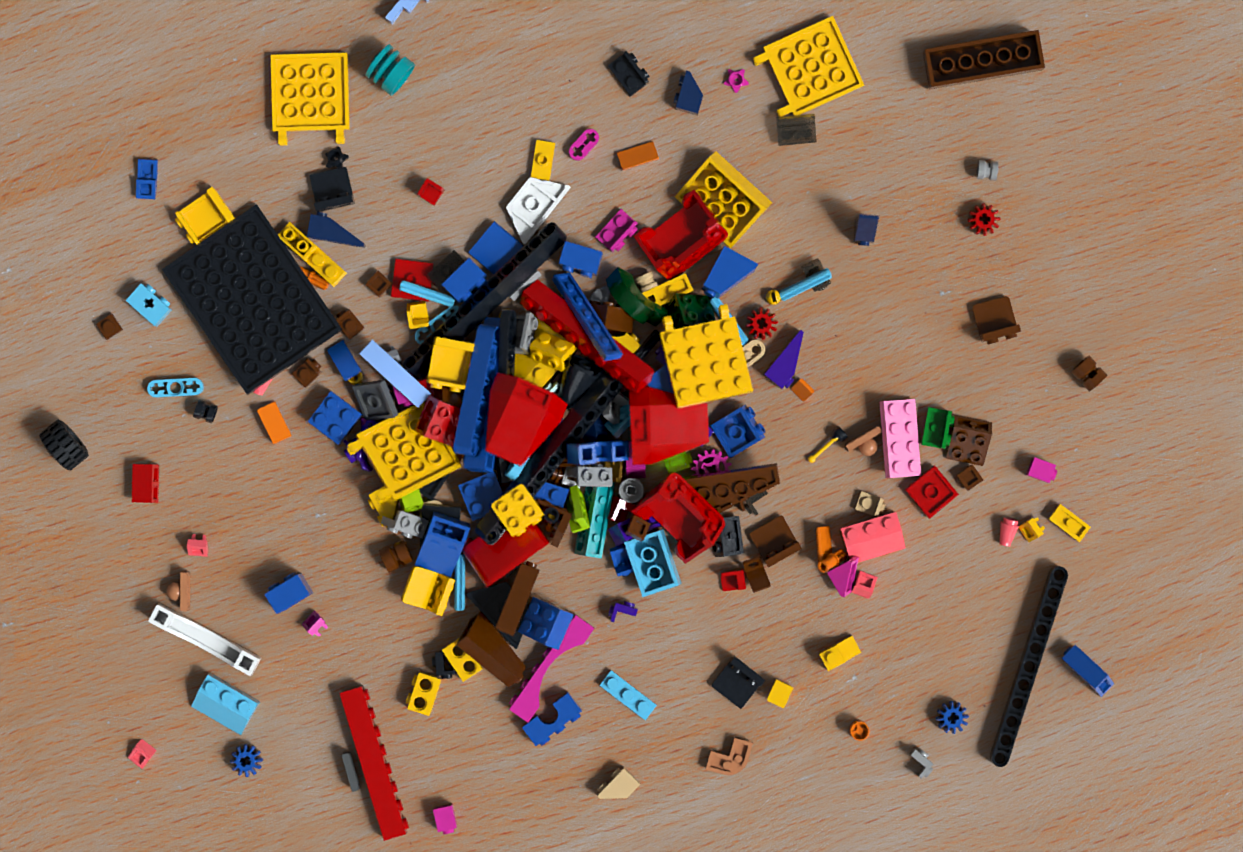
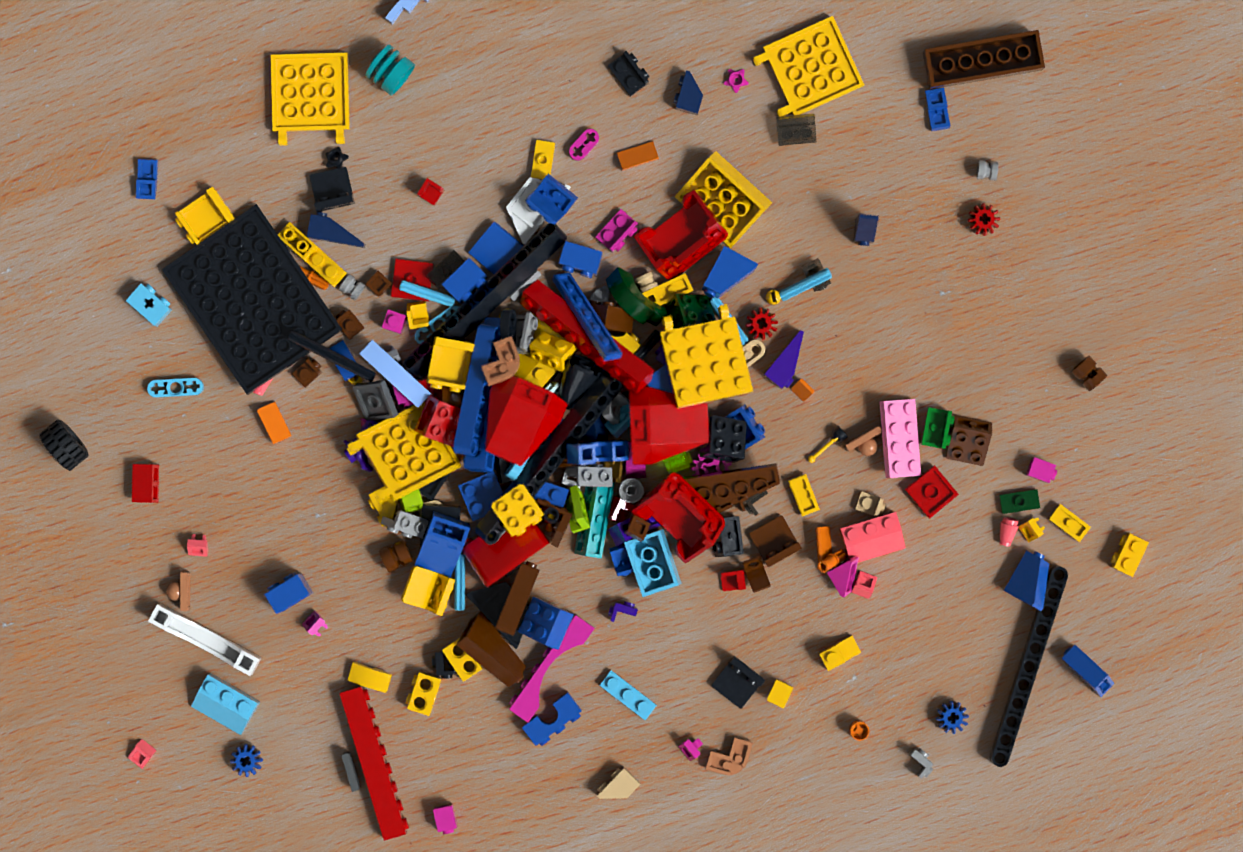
reddish brown plate [96,314,123,340] -> none
black wheel [193,400,218,424] -> none
blue brick [308,391,363,445] -> none
reddish brown plate [549,467,564,484] -> none
reddish brown plate [956,464,983,491] -> none
reddish brown bracket [972,296,1021,345] -> none
none -> black axle [287,330,376,382]
none -> light grey wheel [339,274,366,301]
none -> yellow slope [348,662,392,693]
none -> dark pink brick [382,310,407,335]
none -> nougat plate [481,336,520,386]
none -> blue bracket [525,174,578,224]
none -> dark pink tile [678,738,703,761]
none -> black bracket [700,415,746,463]
none -> yellow plate [788,474,820,516]
none -> blue slope [925,88,951,131]
none -> dark green plate [999,489,1040,514]
none -> blue slope [1004,550,1050,611]
none -> yellow bracket [1110,533,1149,577]

